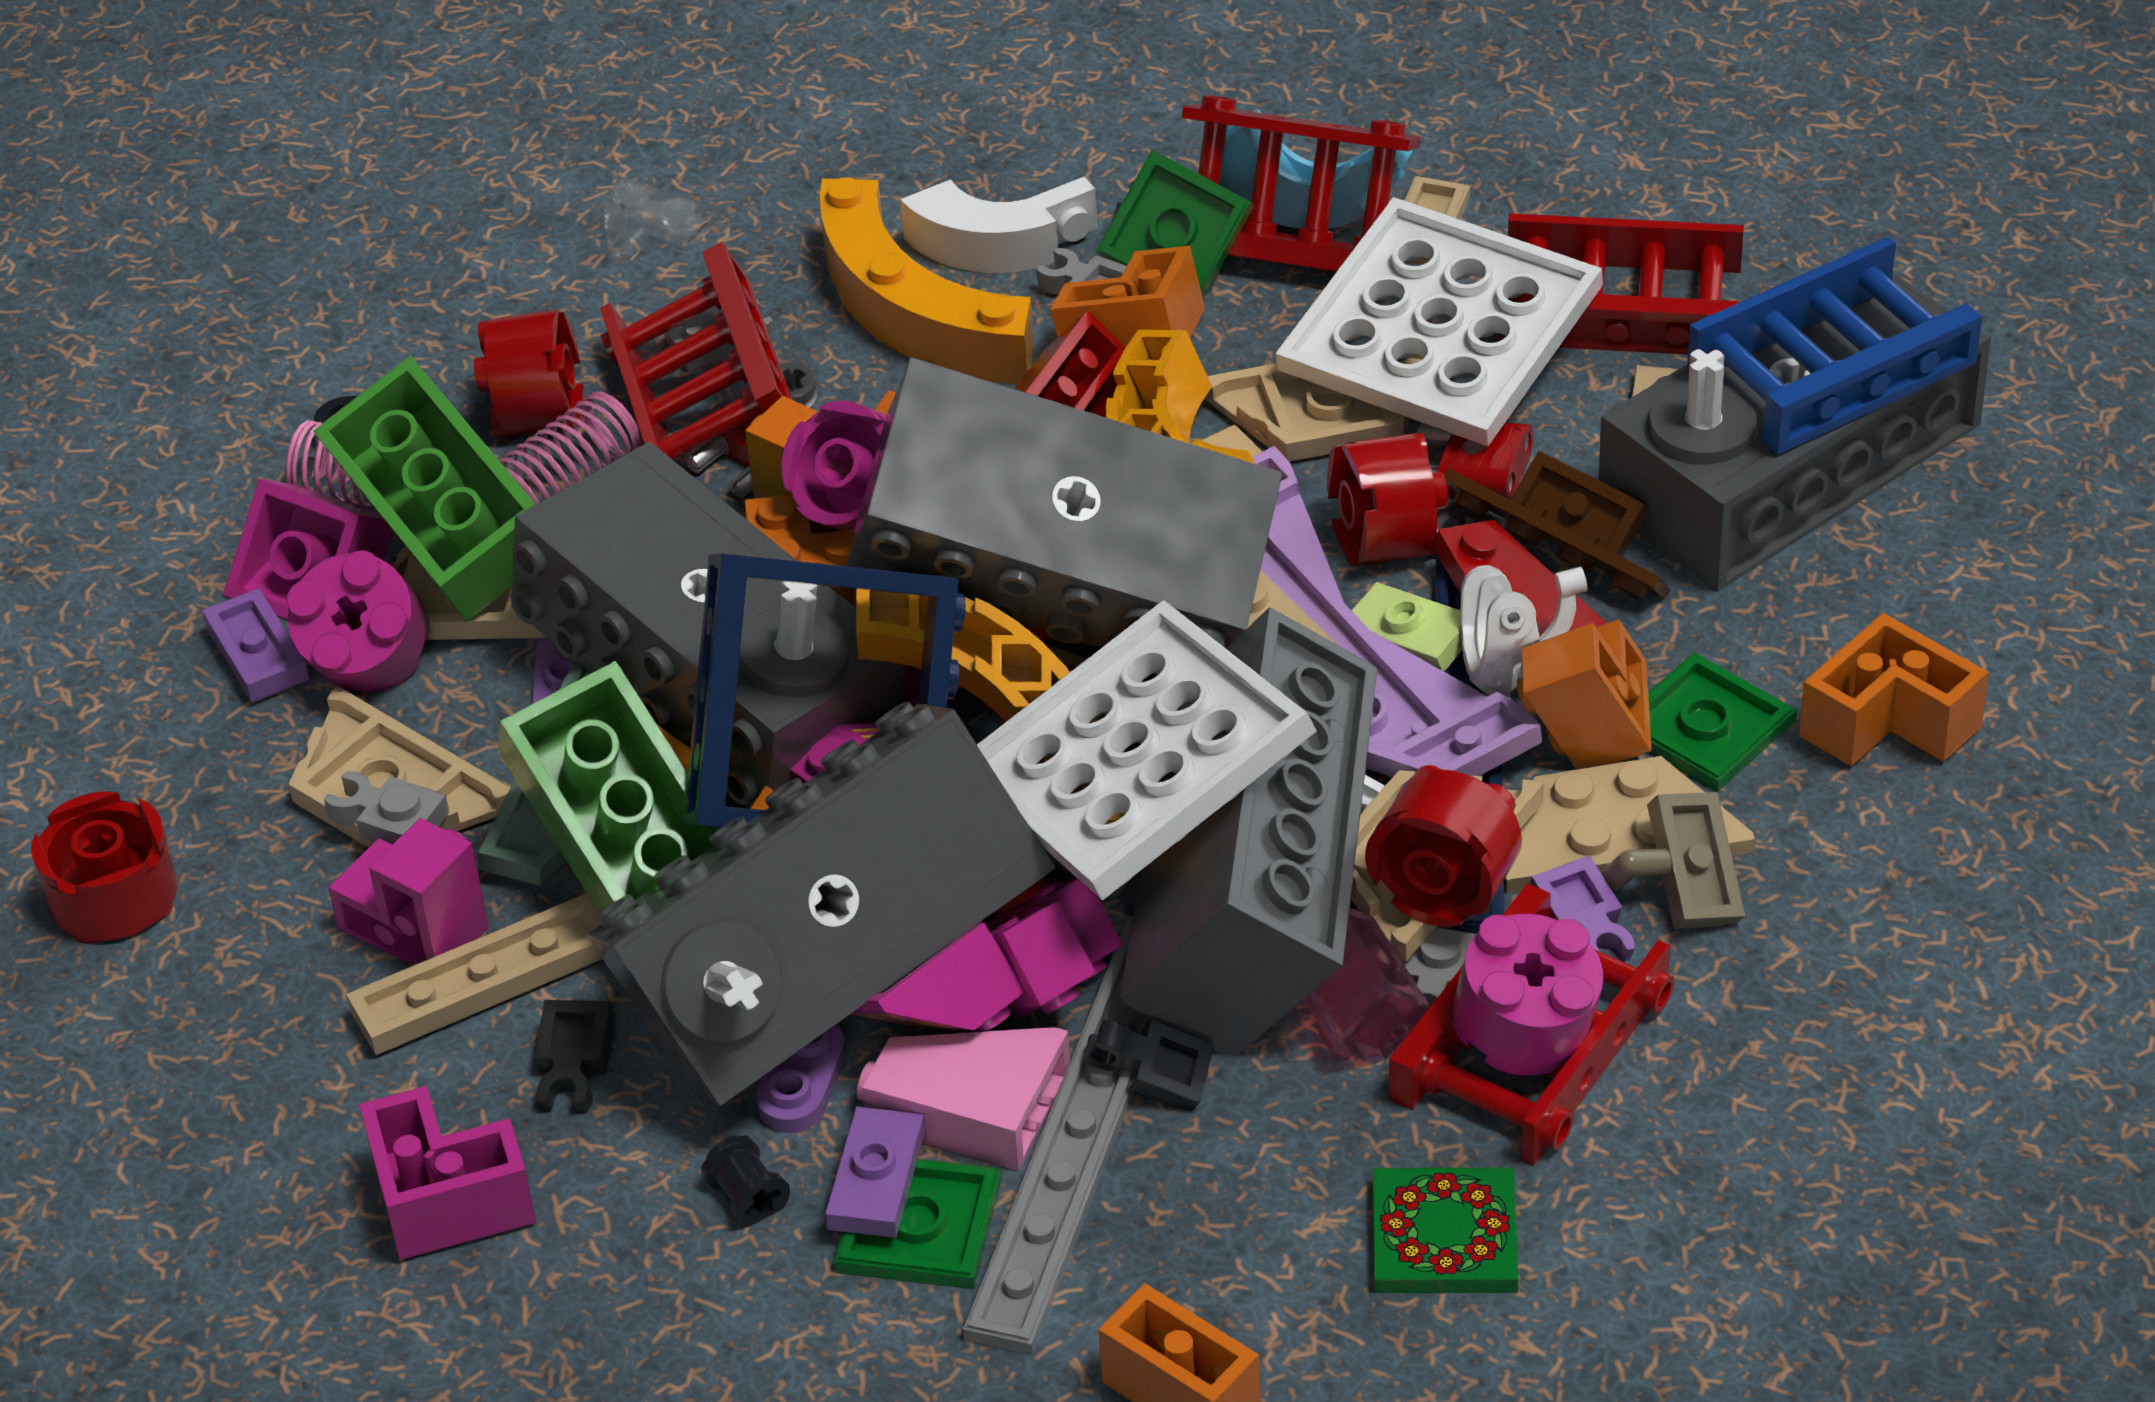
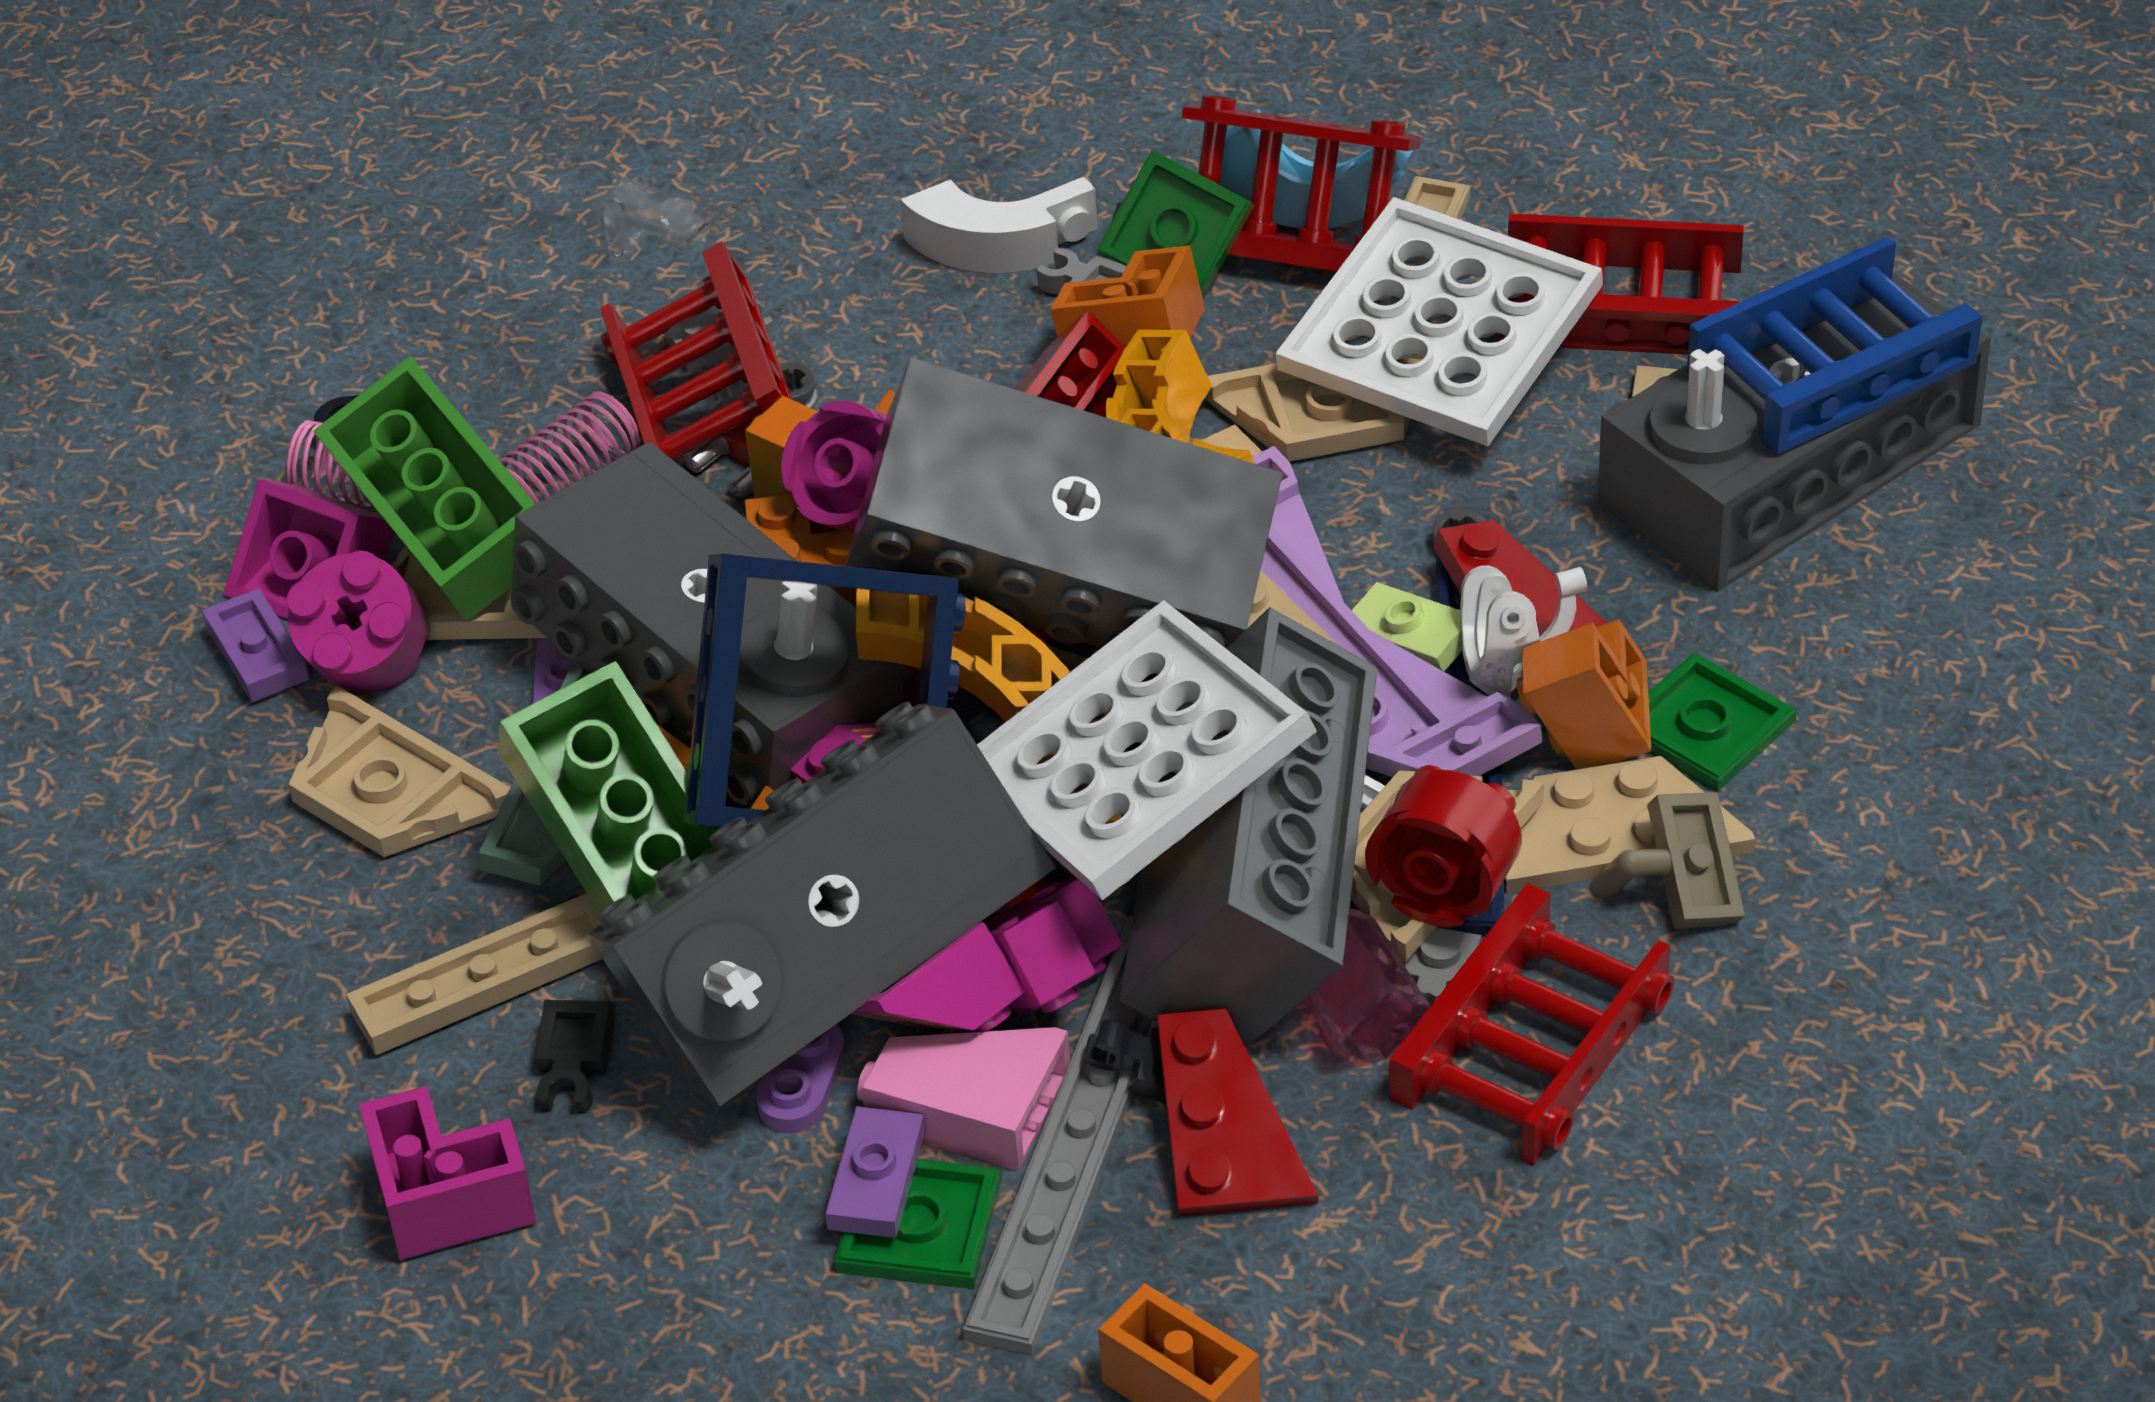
red brick [31,791,178,944] -> none
light grey plate [324,771,449,844] -> none
dark pink brick [328,818,489,966] -> none
red brick [474,309,584,438] -> none
black bush [701,1135,790,1227] -> none
light orange brick [819,178,1034,384] -> none
red brick [1327,432,1448,565] -> none
tile [1373,1167,1519,1293] -> none
red piece [1417,422,1533,499] -> none
reddish brown bracket [1444,450,1670,601] -> none
dark pink brick [1452,914,1603,1075] -> none
medium lavender plate [1530,855,1635,961] -> none
orange brick [1799,613,1989,766] -> none
none -> red wing [1157,1008,1319,1216]

